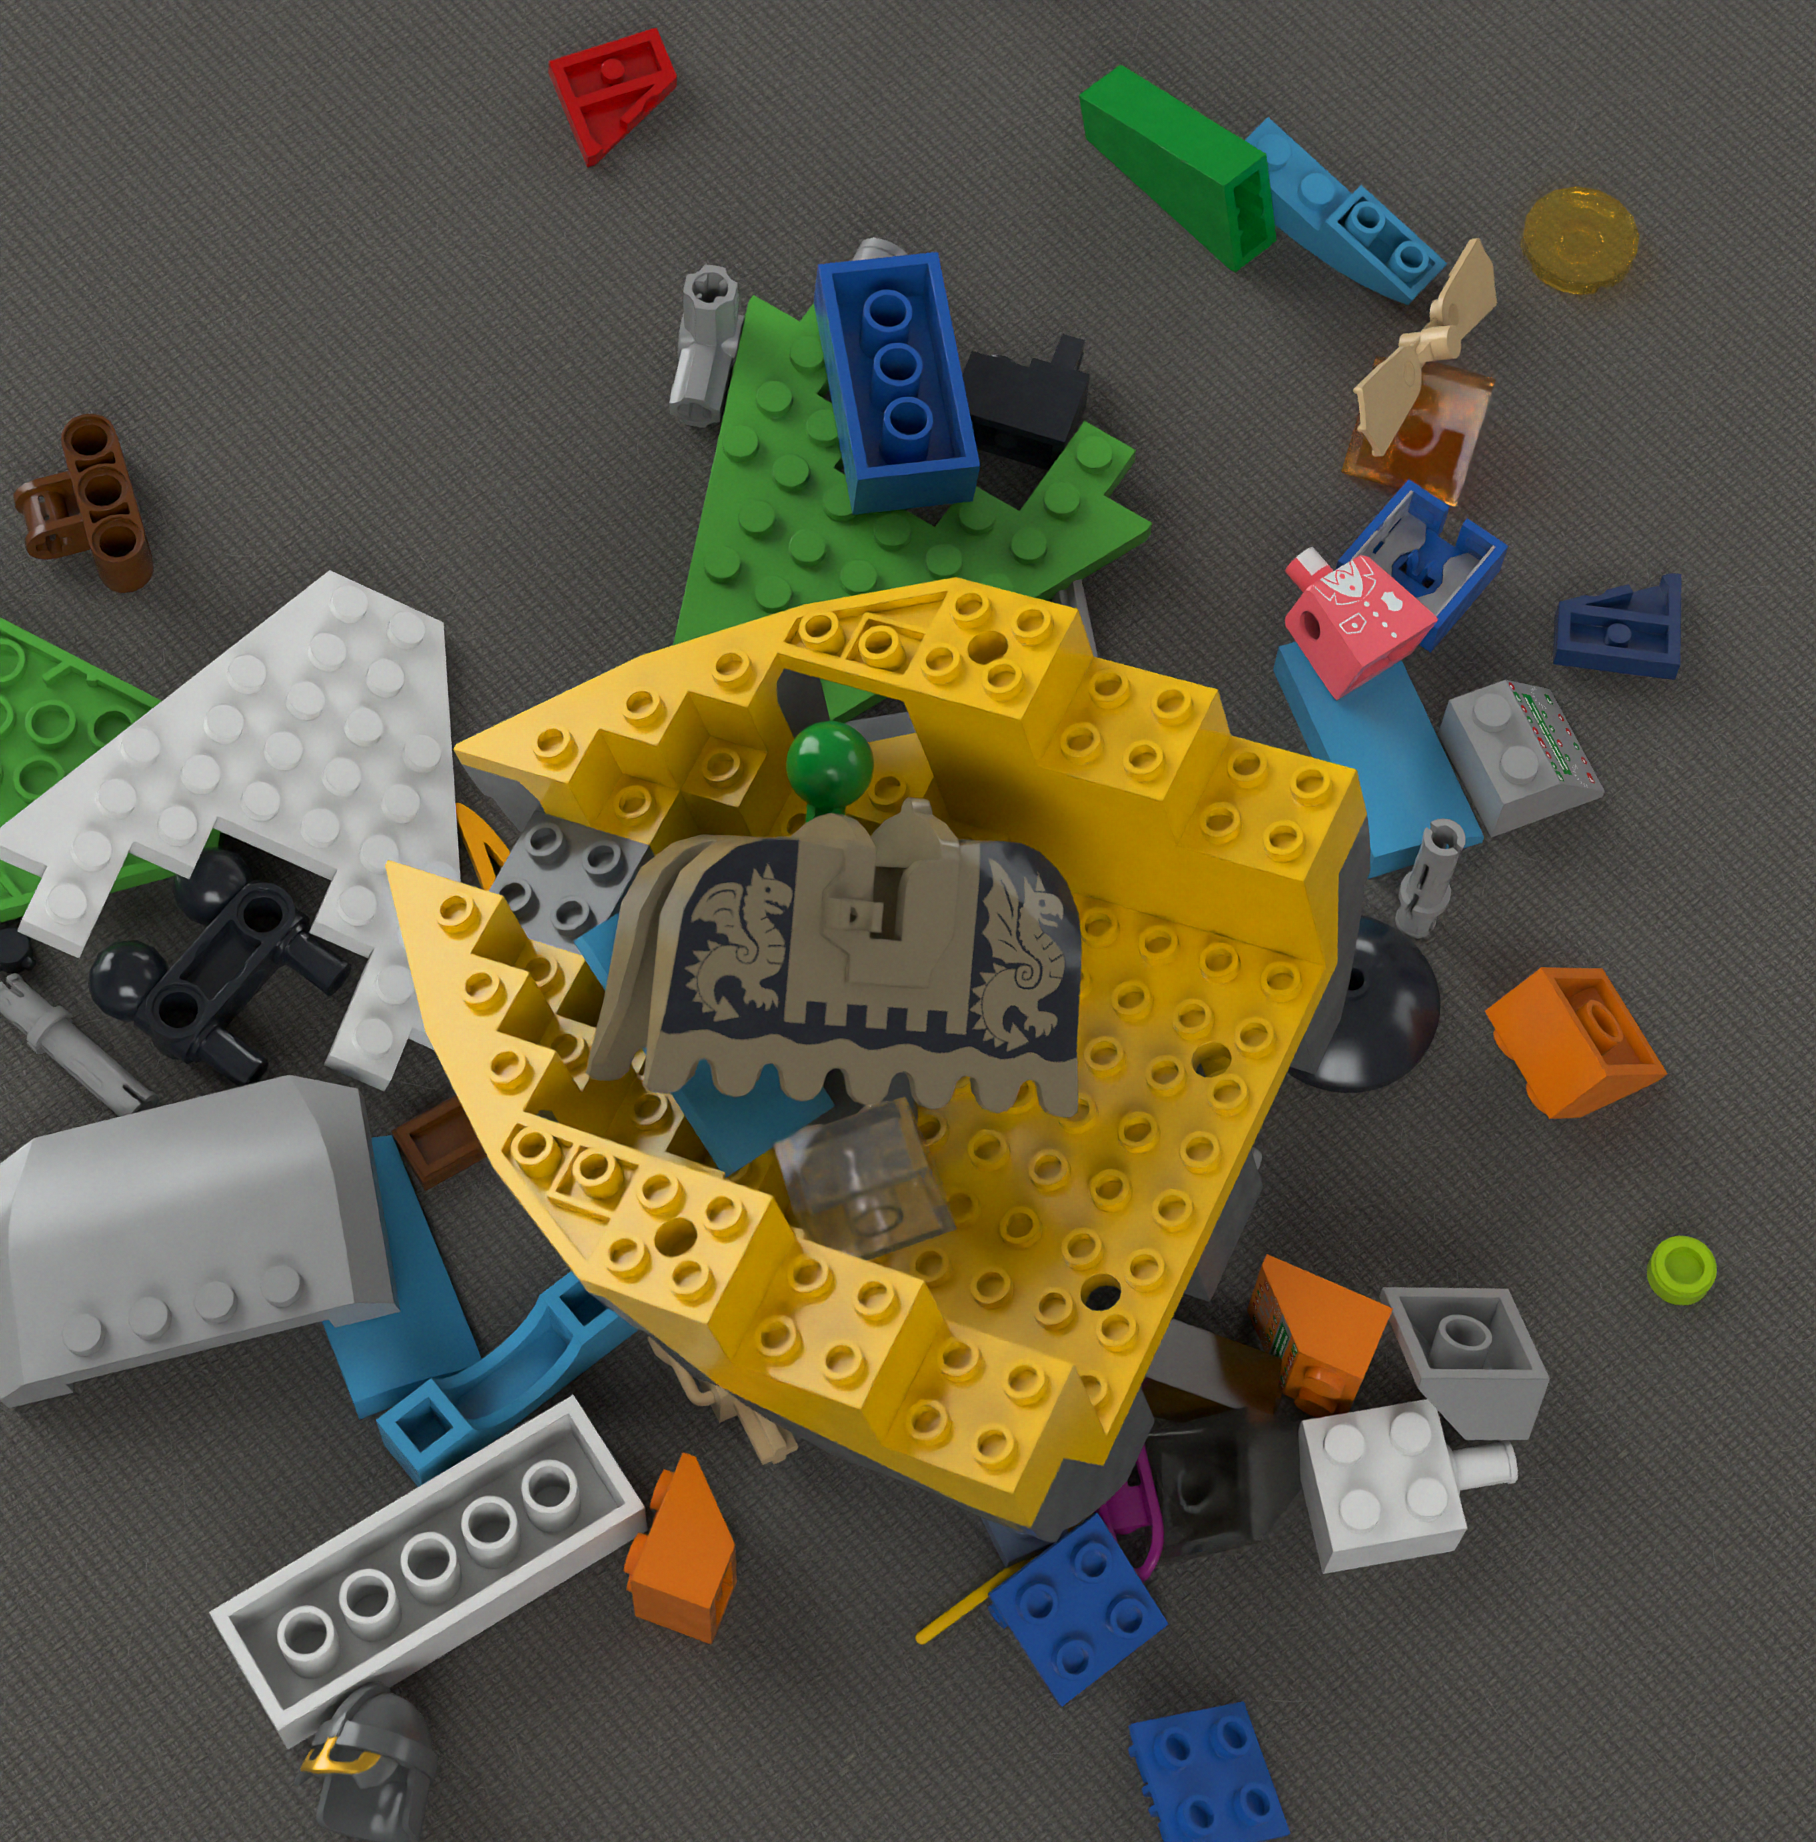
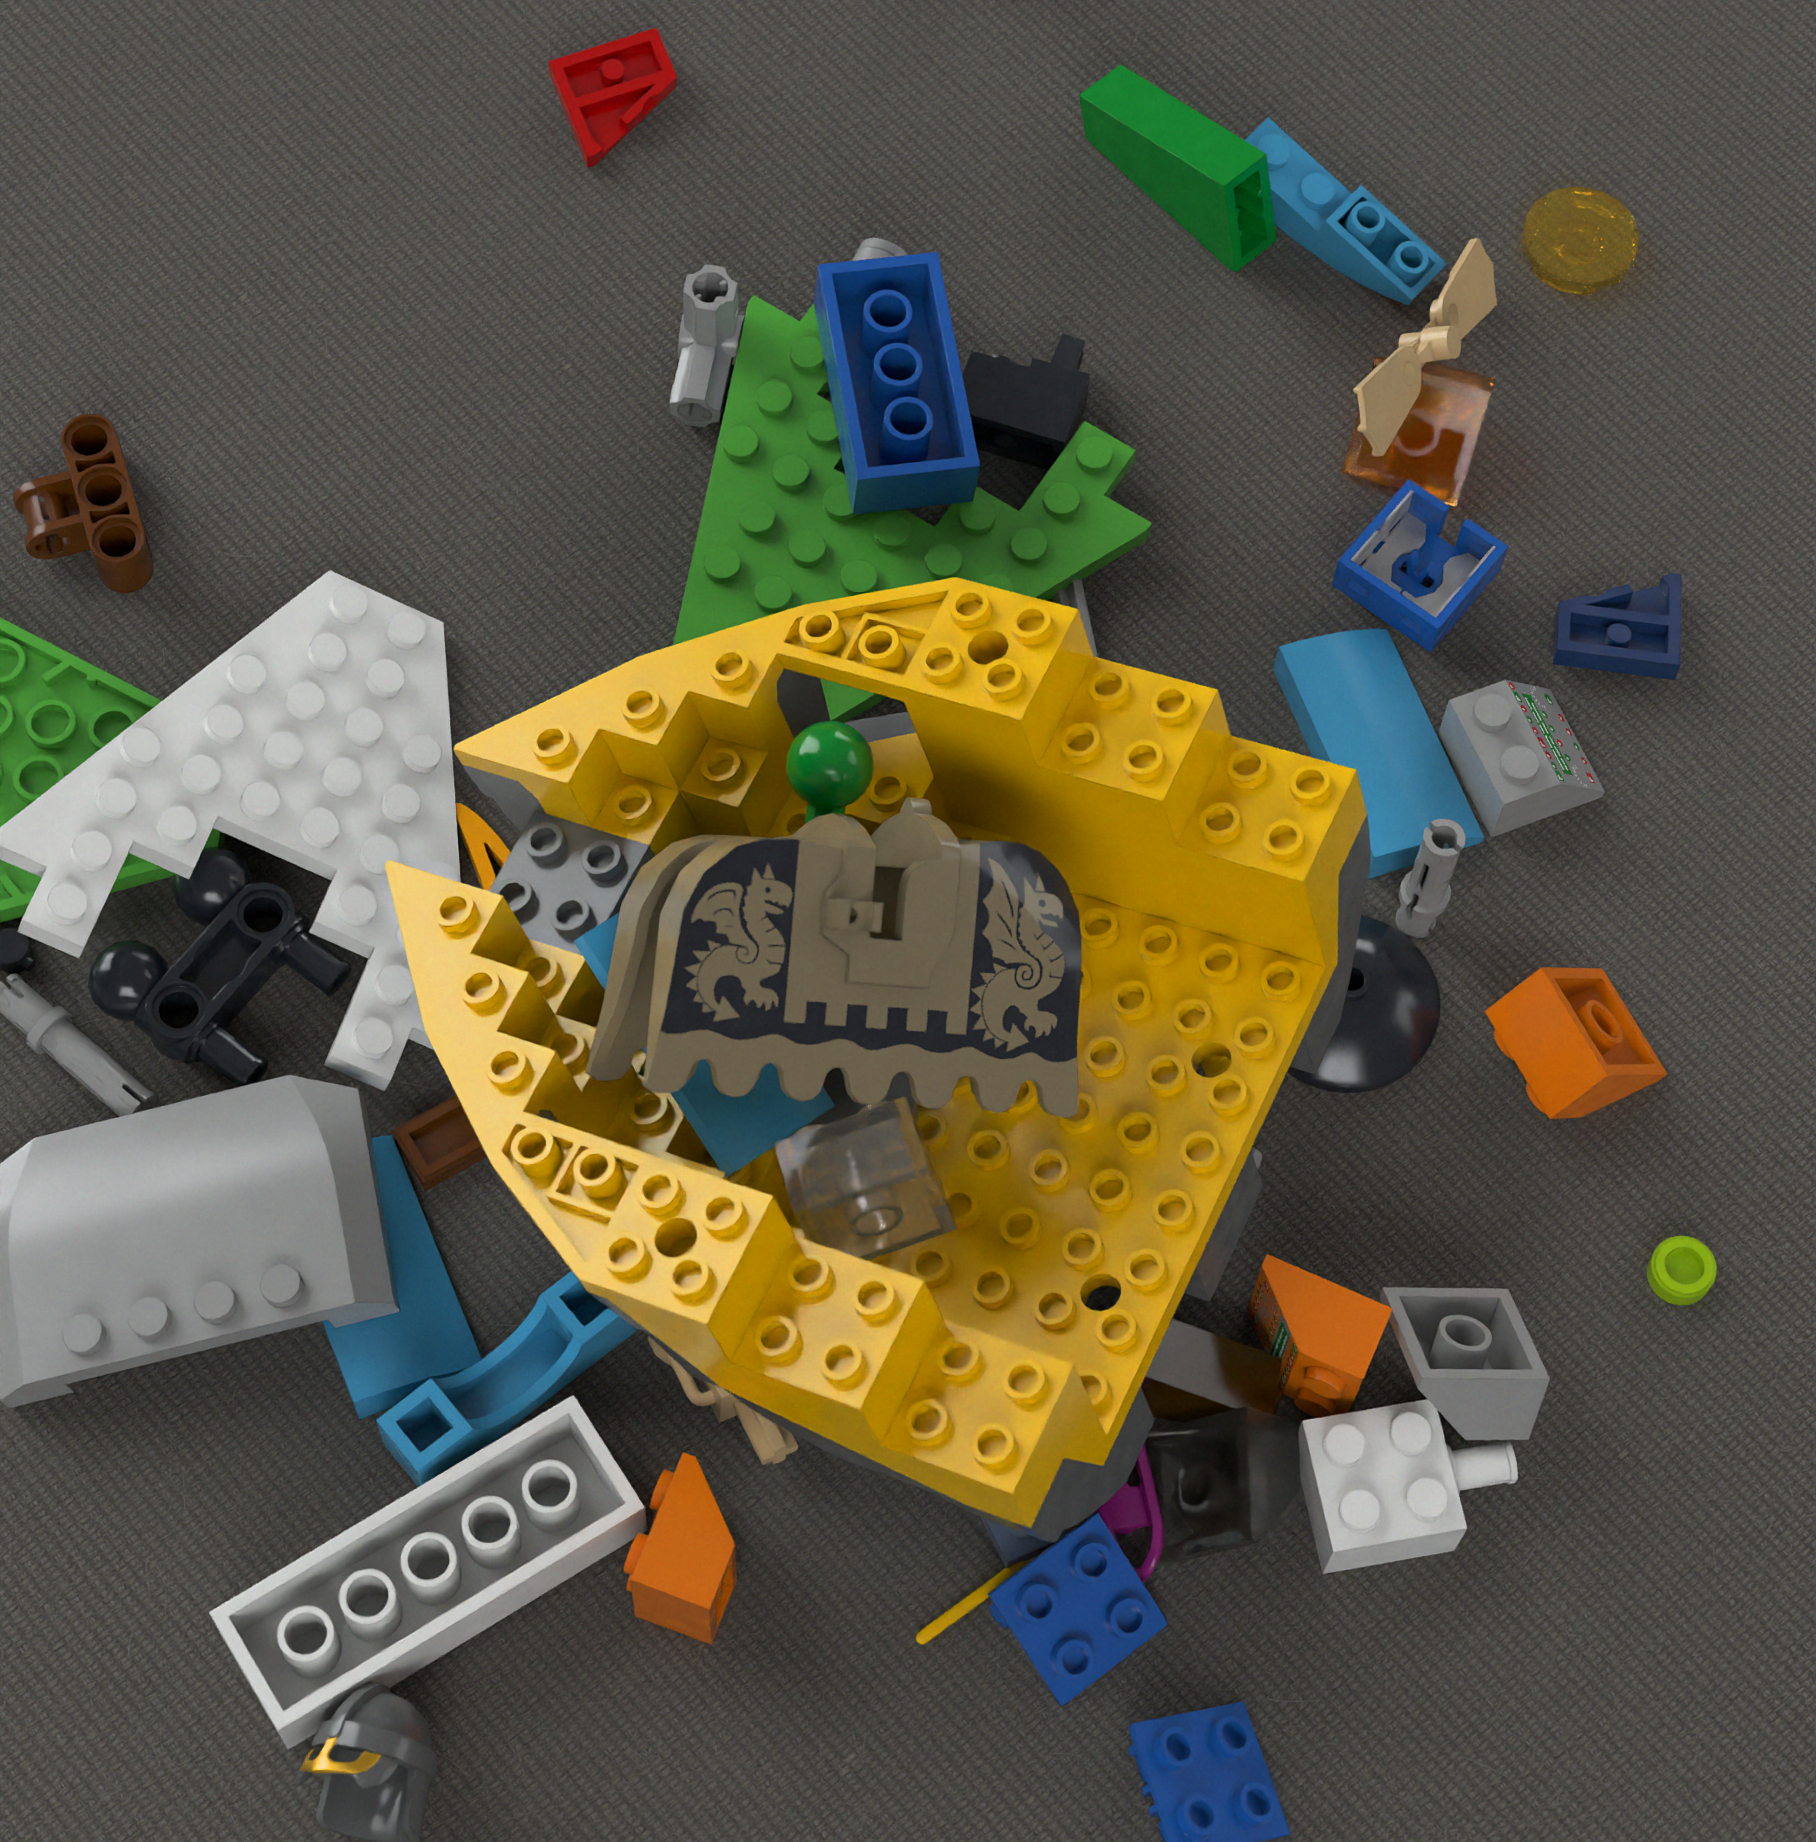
coral torso [1285,547,1439,701] -> none

